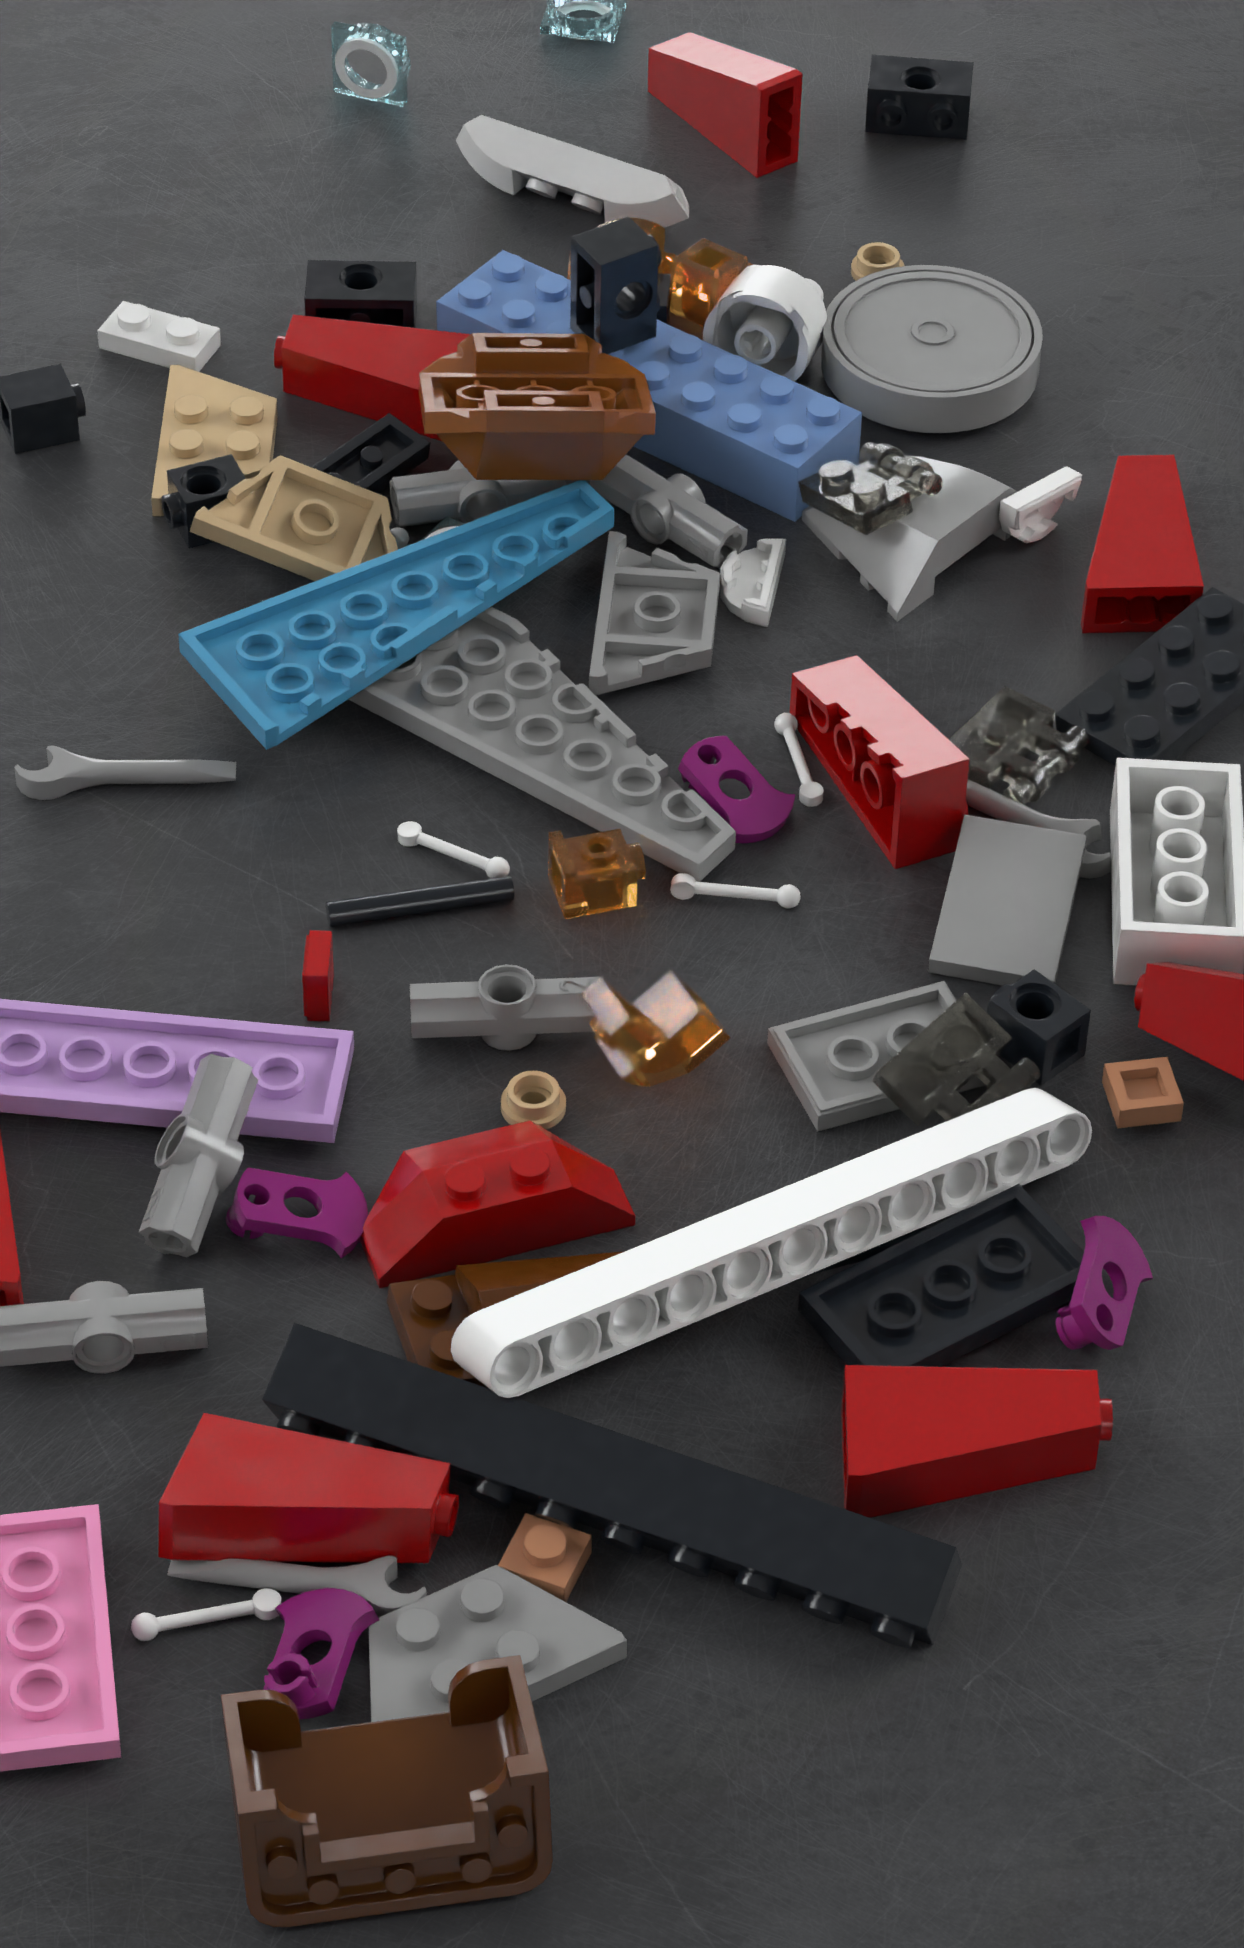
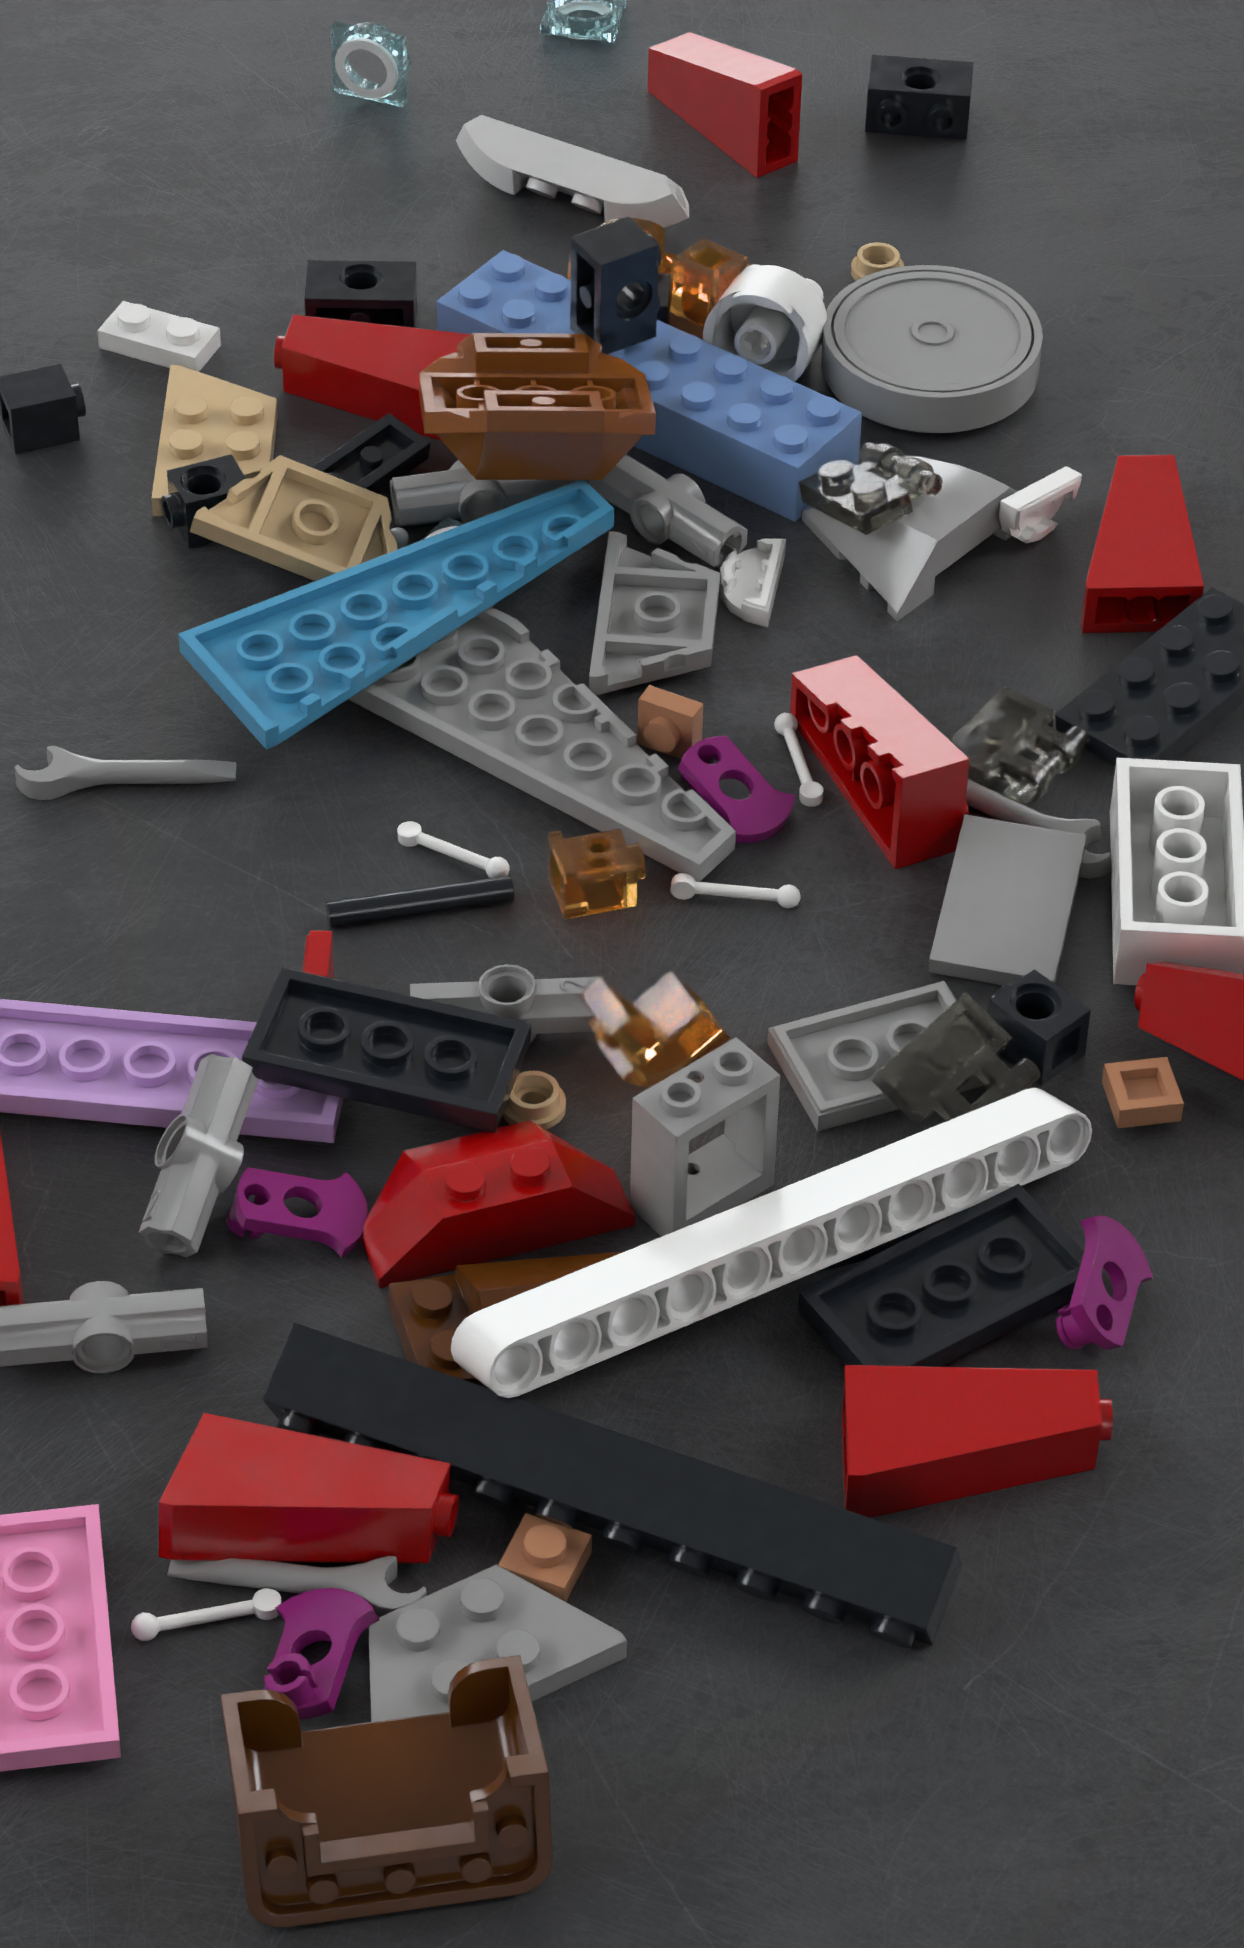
none -> black plate [242,967,532,1133]
none -> light grey window [630,1037,780,1237]
none -> nougat plate [637,685,703,759]

